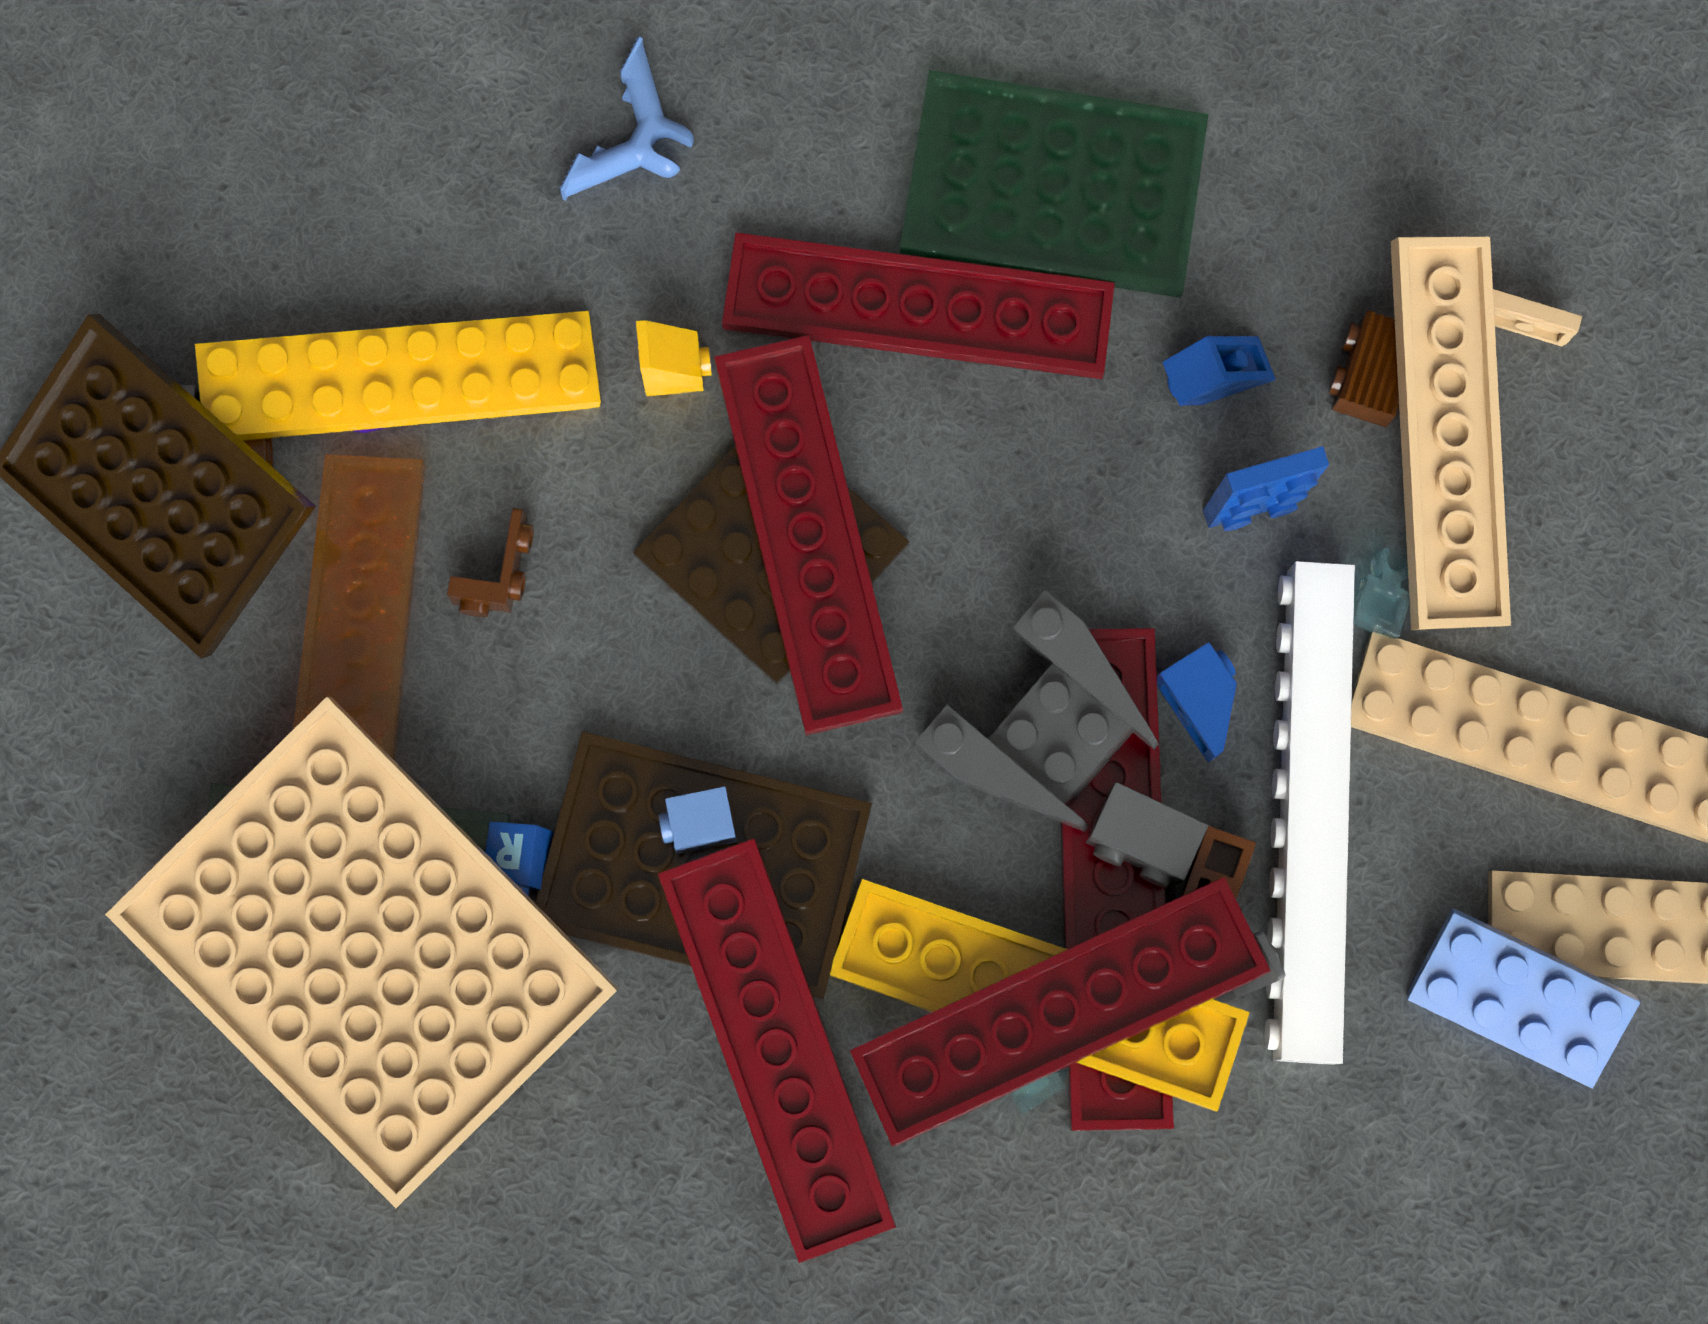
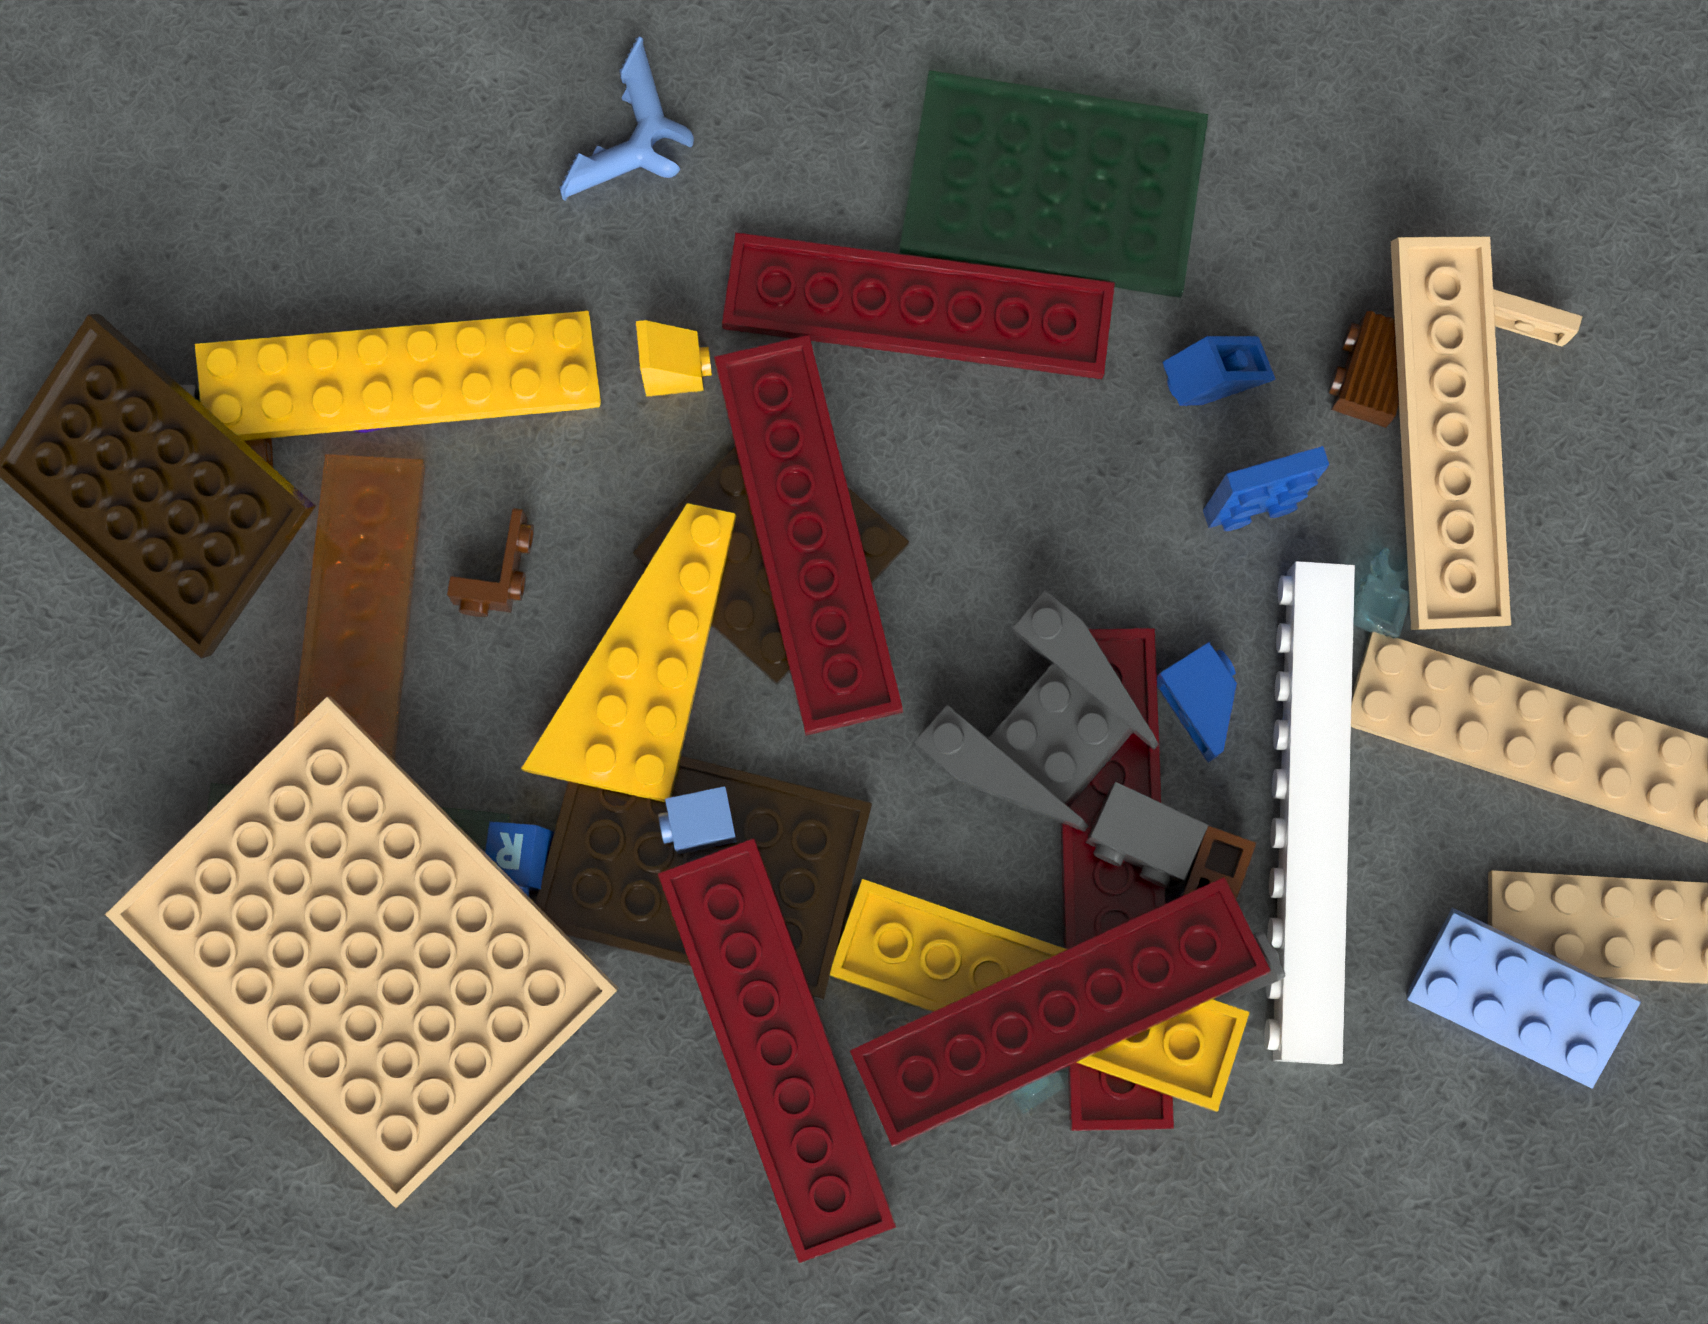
none -> yellow wing [521,503,736,802]

